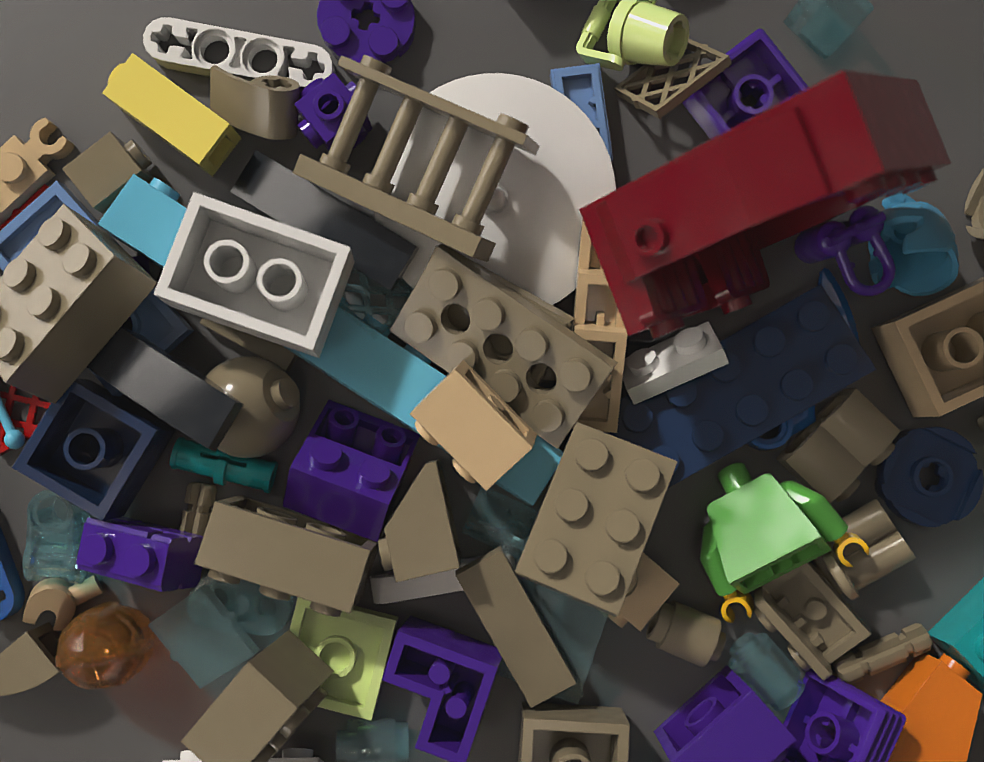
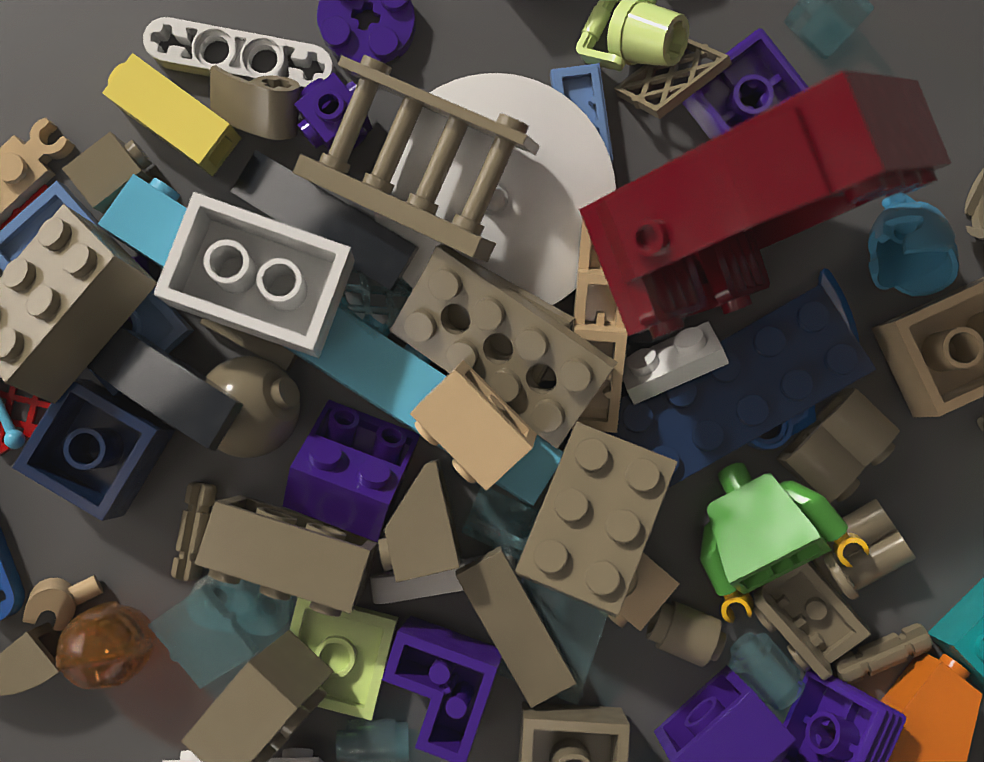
clear light blue piece [22,489,92,584] -> none
dark purple brick [76,516,203,592] -> none
teal pin [170,437,278,493] -> none
dark purple piece [794,205,896,297] -> none
dark blue plate [874,427,984,527] -> none

